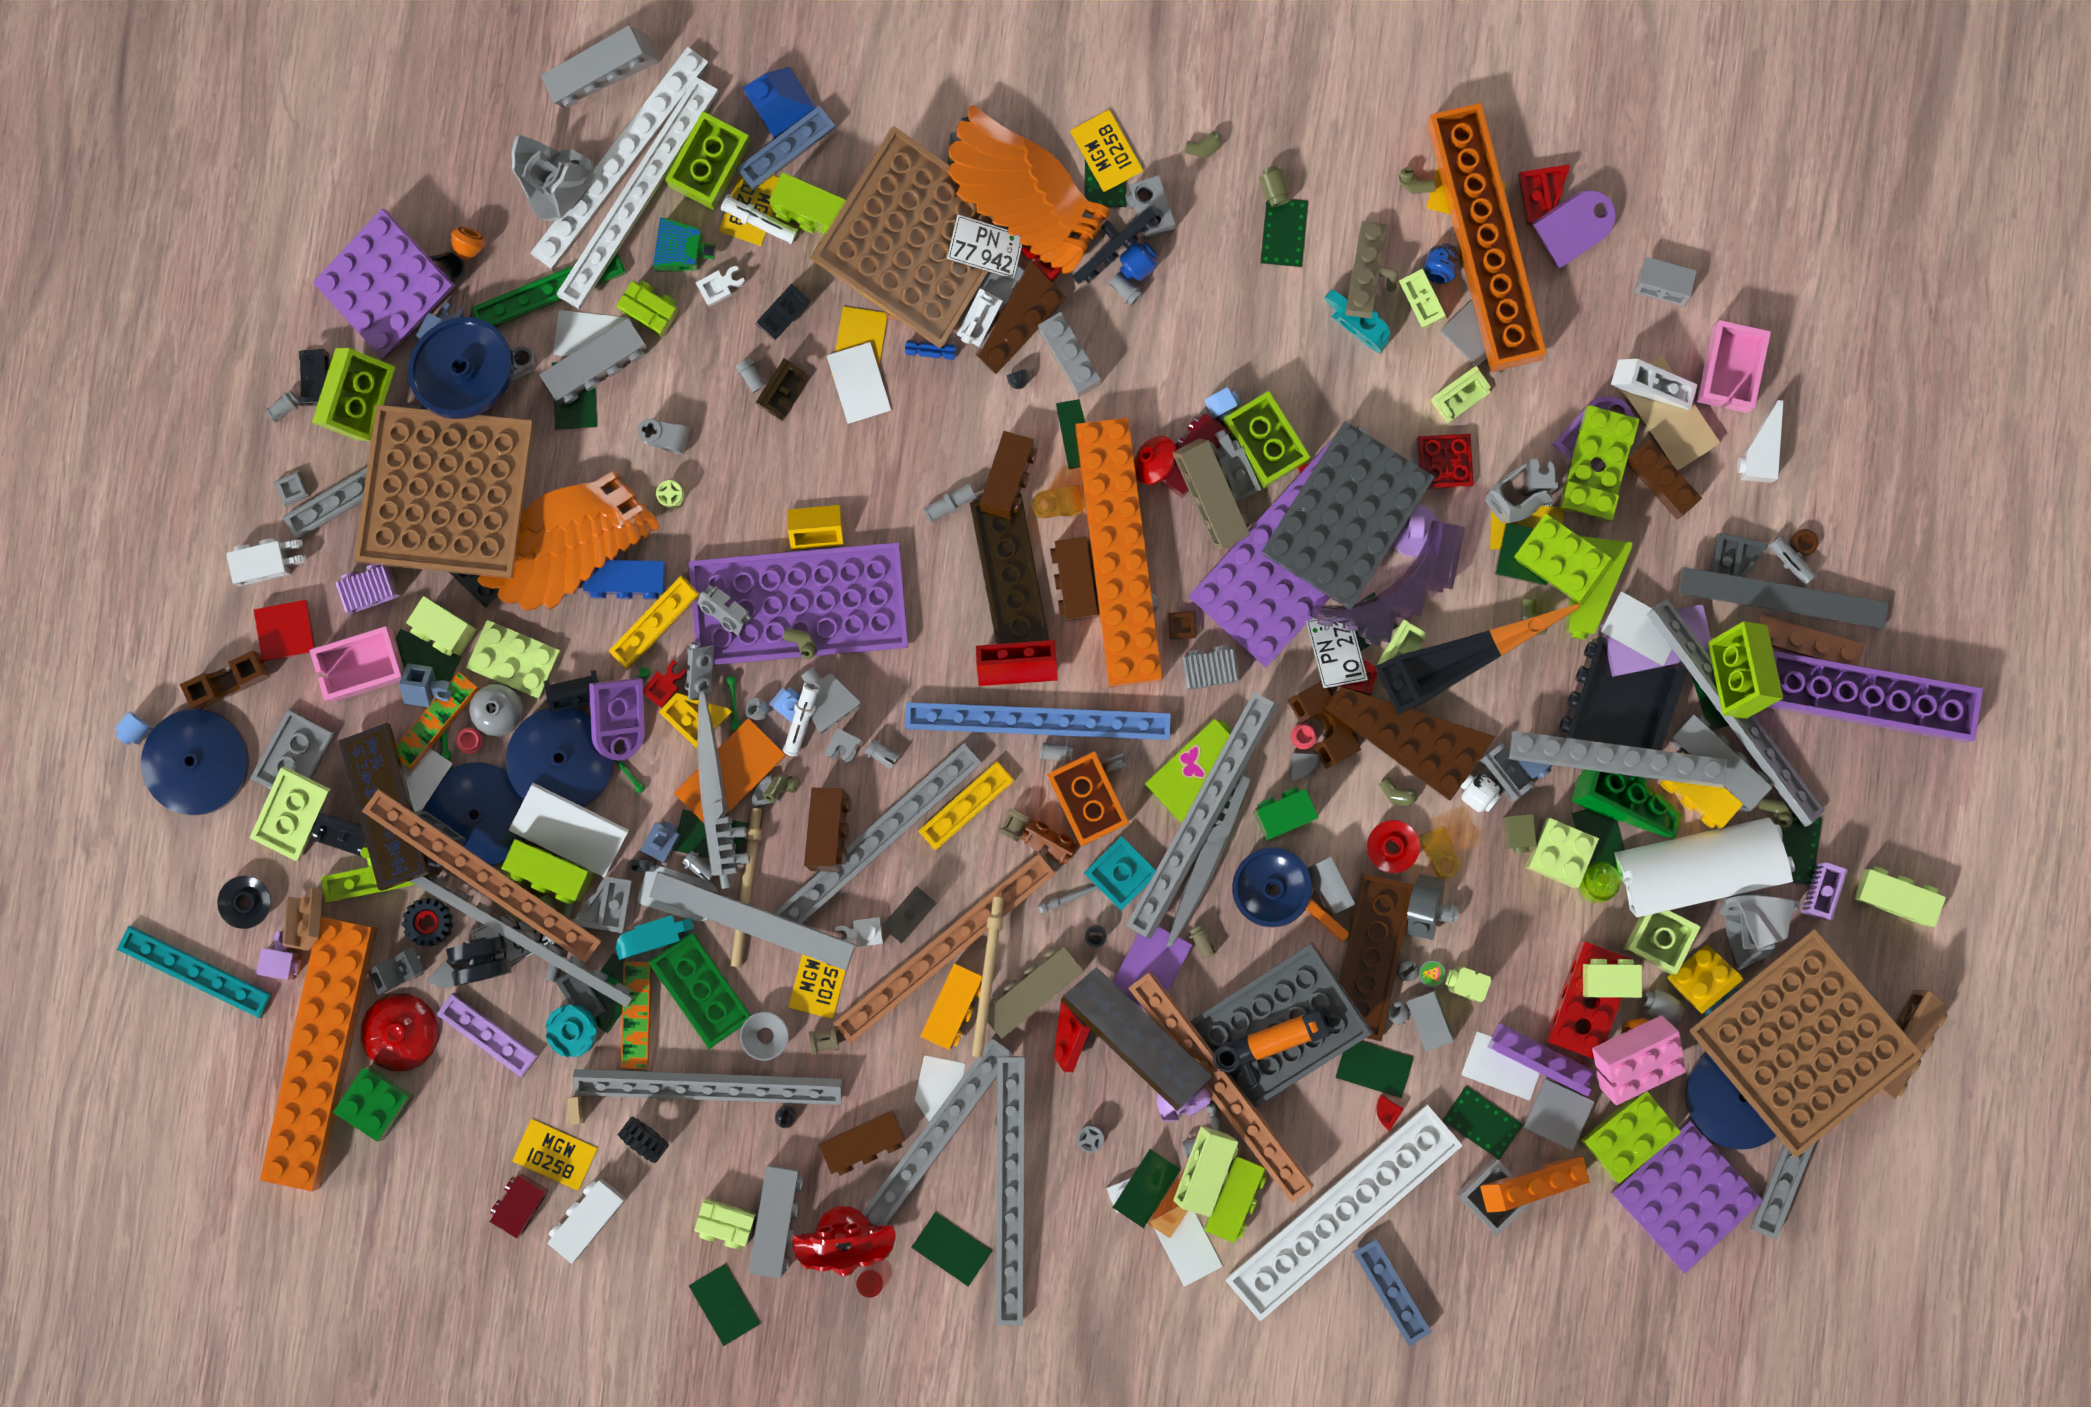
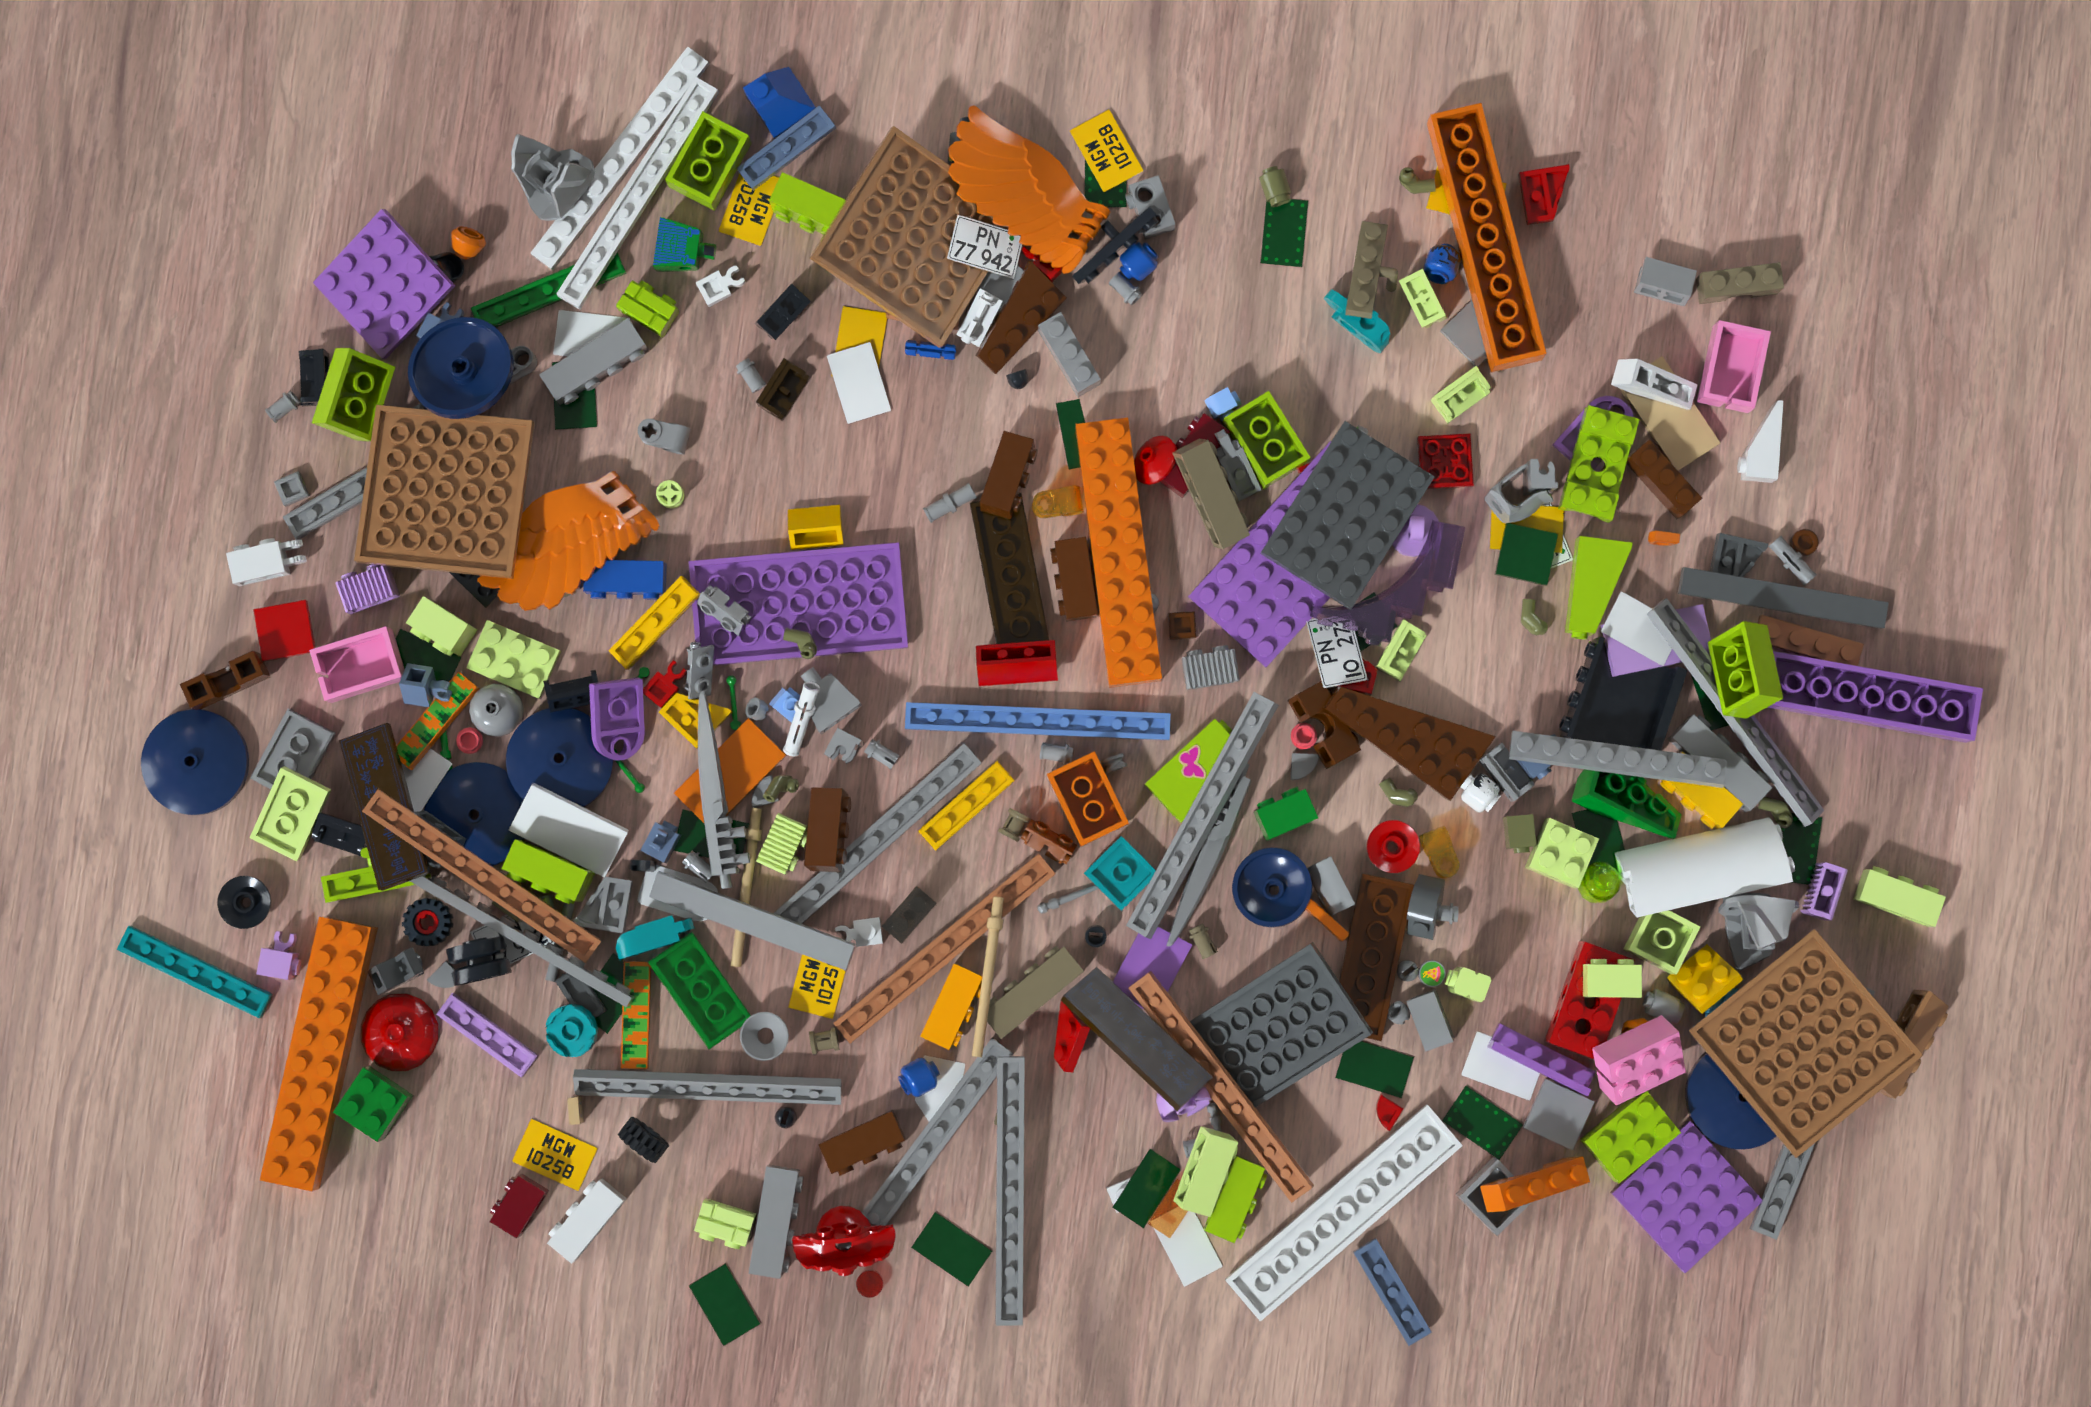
light blue plate [115,711,153,745] -> none
medium nougat bracket [283,888,323,951] -> none
light grey wedge [540,25,660,108] -> none
white pin [721,195,798,245] -> none
light grey wheel [1077,1125,1104,1153] -> none
olive arm [1185,131,1222,157] -> none
piece [1213,1005,1335,1086] -> none
black plate [1375,604,1580,716] -> none
lime brick [1514,513,1614,606] -> none
medium lavender tile [1532,190,1615,268] -> none
none -> yellowish green brick [756,813,808,875]
none -> blue head [898,1057,940,1097]
none -> orange tile [1648,531,1680,546]
none -> dark tan arch [1696,262,1784,304]

